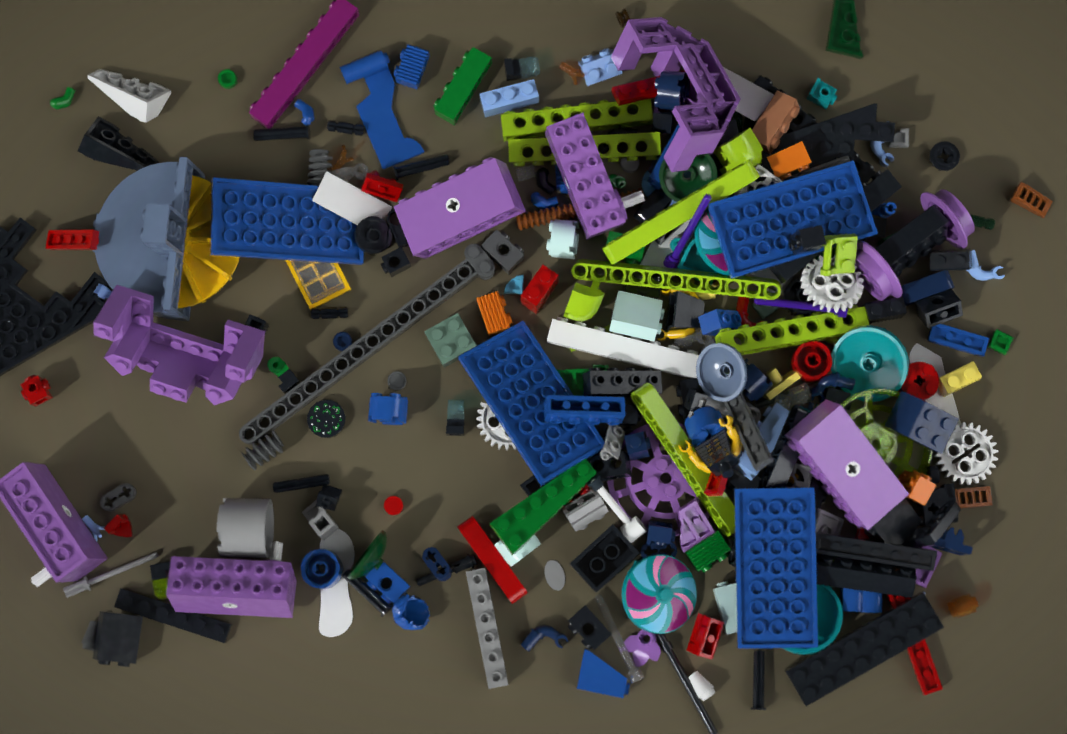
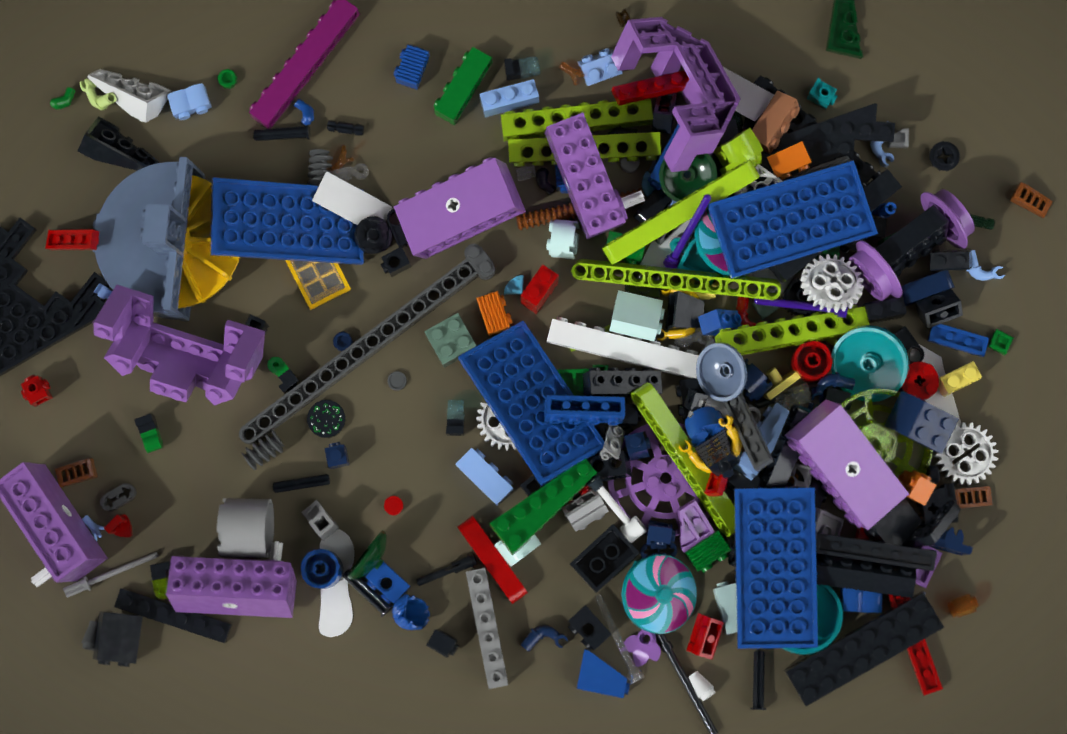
black axle [311,307,348,319] -> none
black bracket [316,485,342,511] -> none
blue door [340,50,425,170] -> none
red tile [361,170,403,202] -> none
blue brick [368,393,408,425] -> none
black axle [393,154,450,180] -> none
dark blue beam [422,547,452,581] -> none
dark grey brick [481,229,524,275] -> none
blue arm [531,192,559,210] -> none
light grey sticker [545,560,565,590] -> none
lime brick [563,280,605,322] -> none
green arm [608,174,626,189] -> none
dark blue brick [654,70,690,110] -> none
black brick [788,225,826,255] -> none
lime plate [820,234,858,276] -> none
none -> dark orange slope [55,458,98,488]
none -> yellowish green piece [80,79,116,110]
none -> leg [134,413,163,453]
none -> light blue brick [167,83,212,120]
none -> dark blue brick [324,442,350,469]
none -> black brick [426,629,459,658]
none -> light blue brick [455,448,514,506]
none -> black piece [894,326,924,364]

